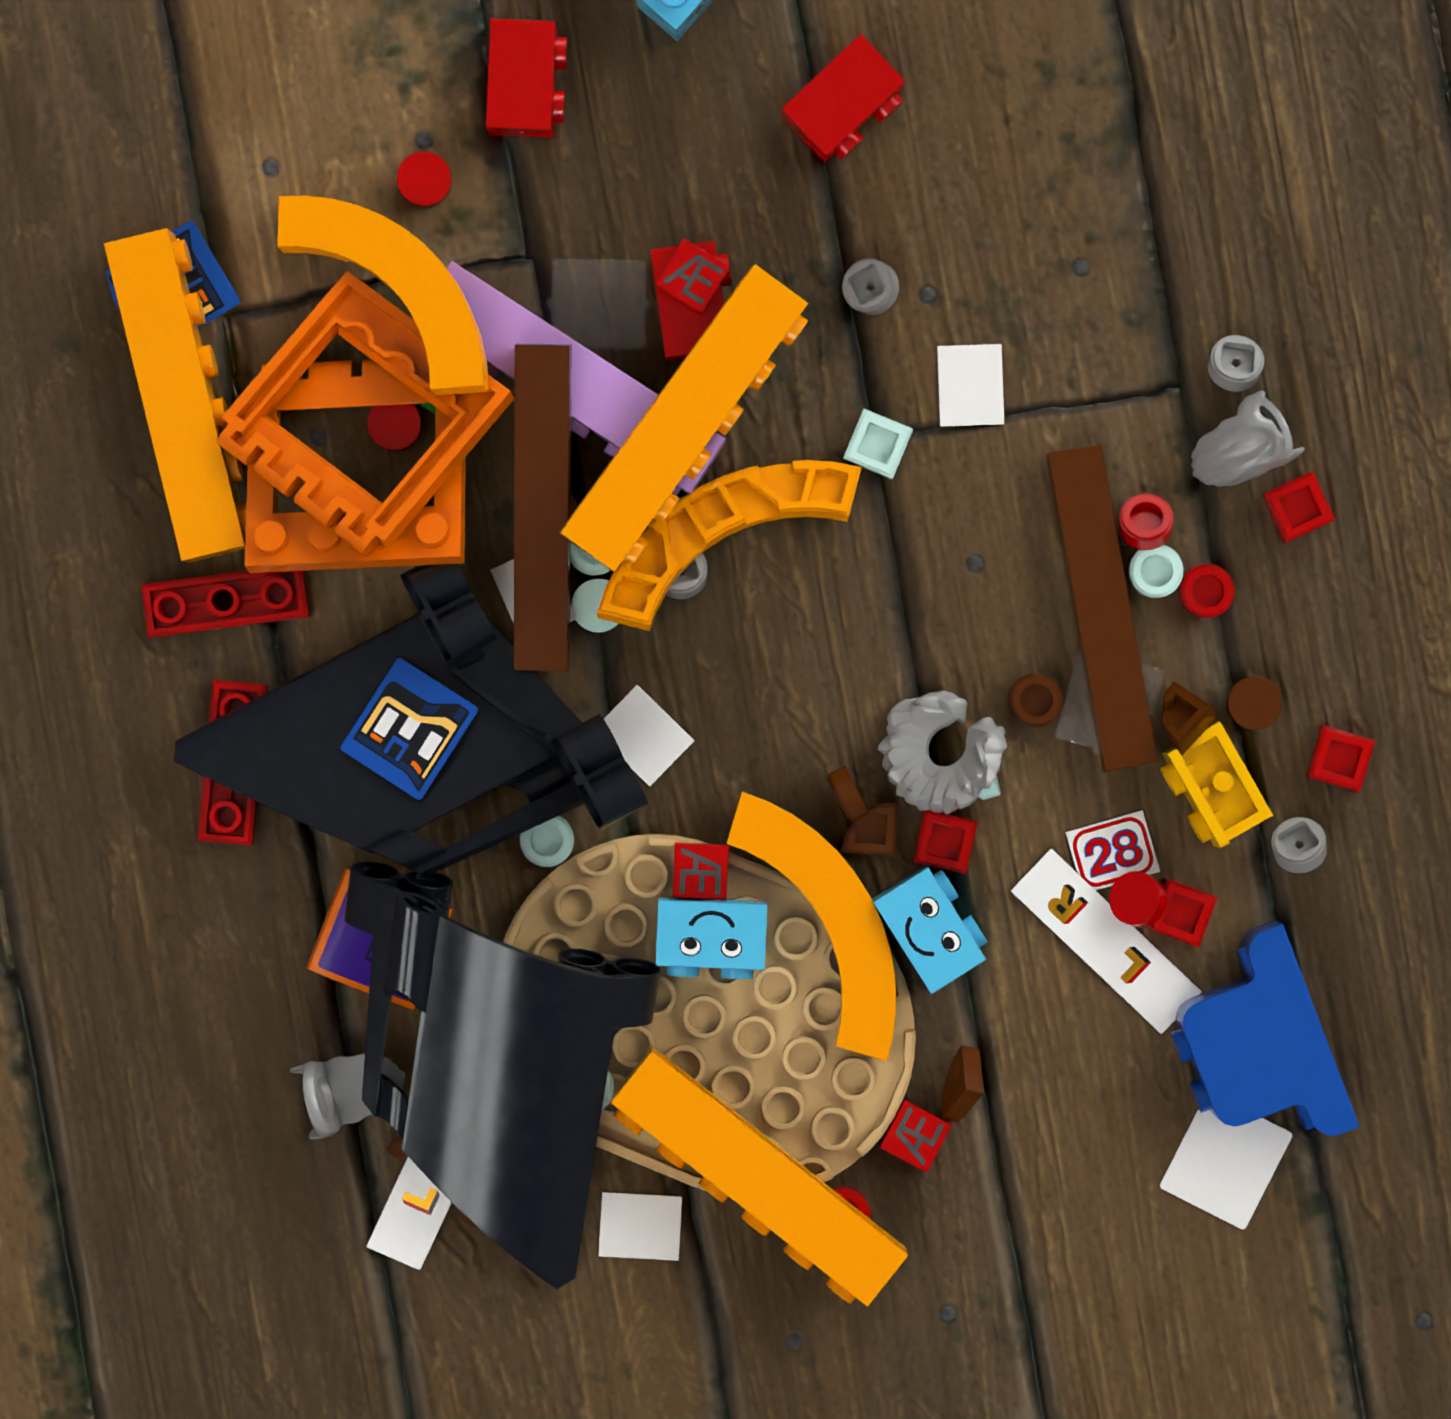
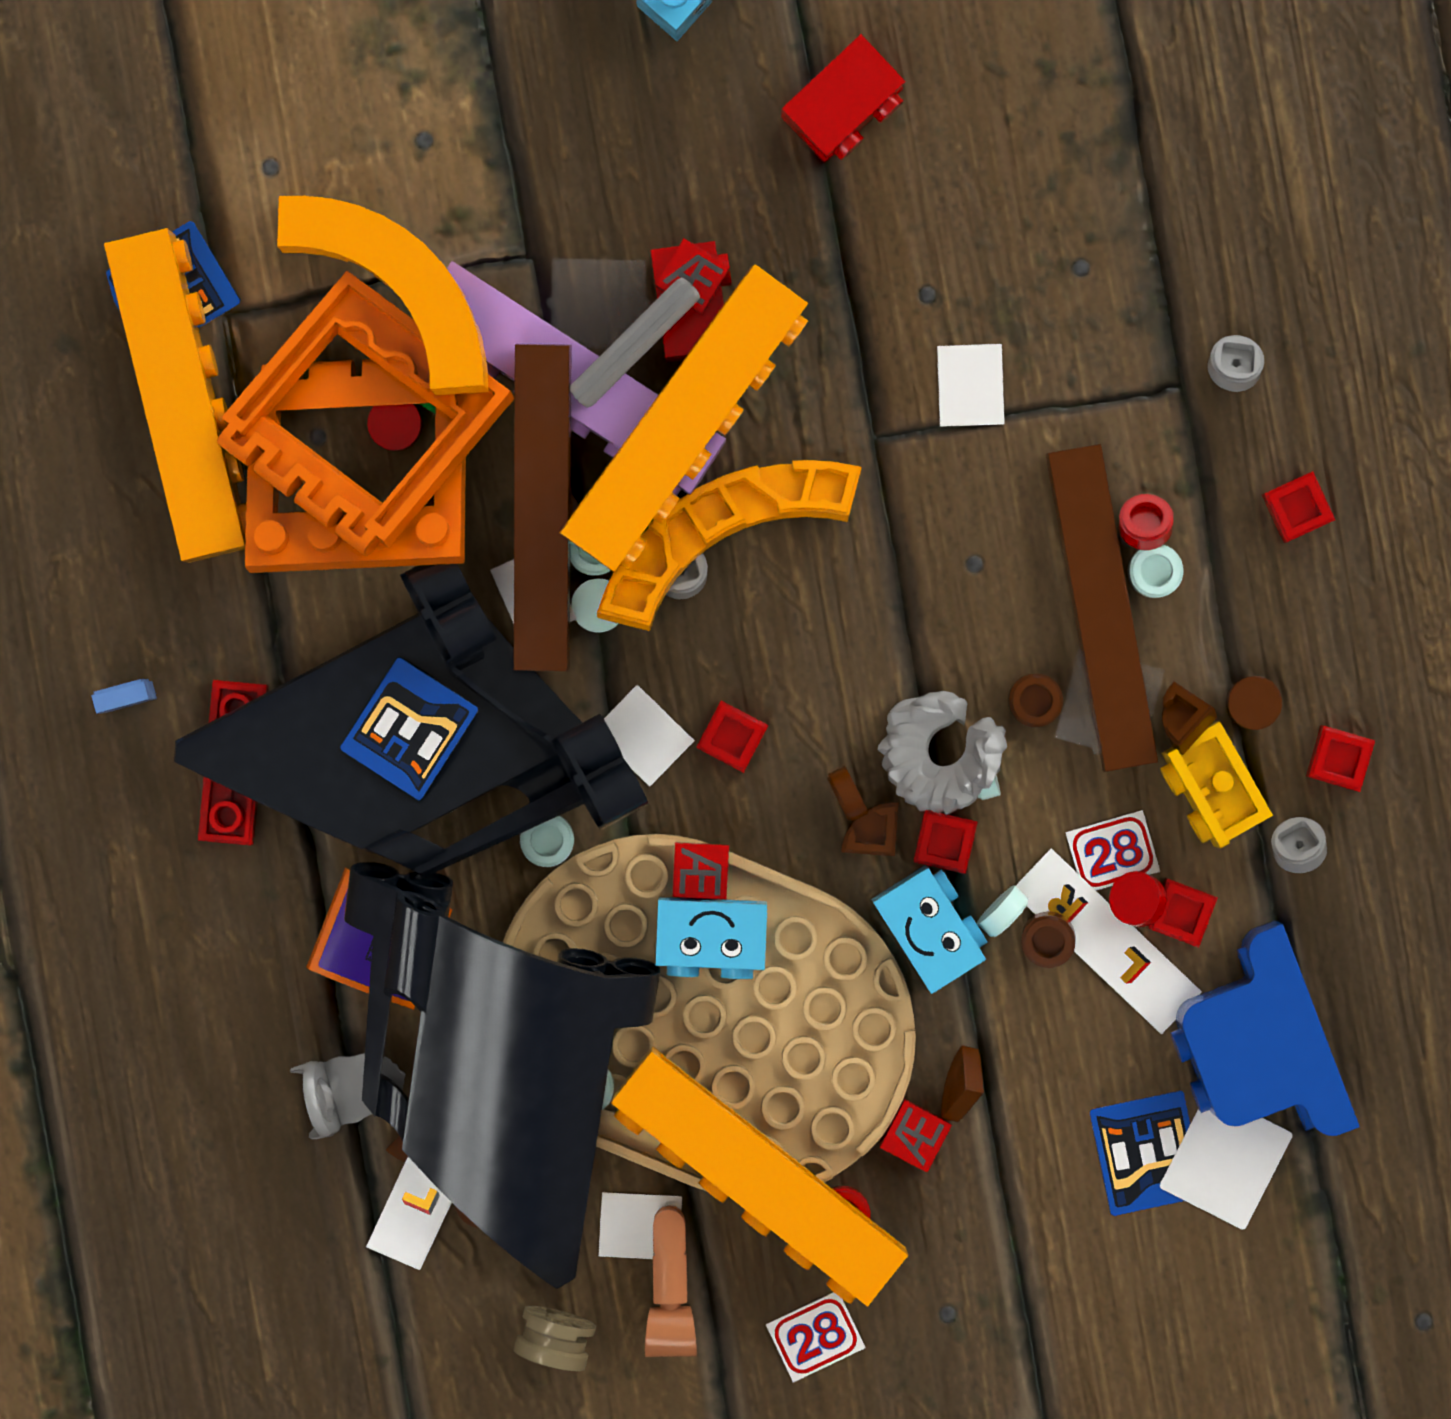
red tile [141,570,310,638] -> none
red tile [397,152,452,208] -> none
red brick [486,18,568,138] -> none
light orange tile [726,791,896,1061] -> none
light grey tile [842,258,899,315] -> none
light aqua tile [843,409,913,480] -> none
red tile [1178,564,1235,618] -> none
light grey piece [1191,390,1305,487] -> none
none -> medium blue tile [91,679,157,714]
none -> dark tan wheel [513,1306,596,1371]
none -> light grey axle [569,277,700,408]
none -> nougat piece [645,1205,697,1357]
none -> red tile [696,700,769,773]
none -> sticker [766,1292,866,1382]
none -> light aqua tile [977,885,1028,937]
none -> reddish brown tile [1021,911,1076,968]
none -> sticker [1090,1091,1190,1216]

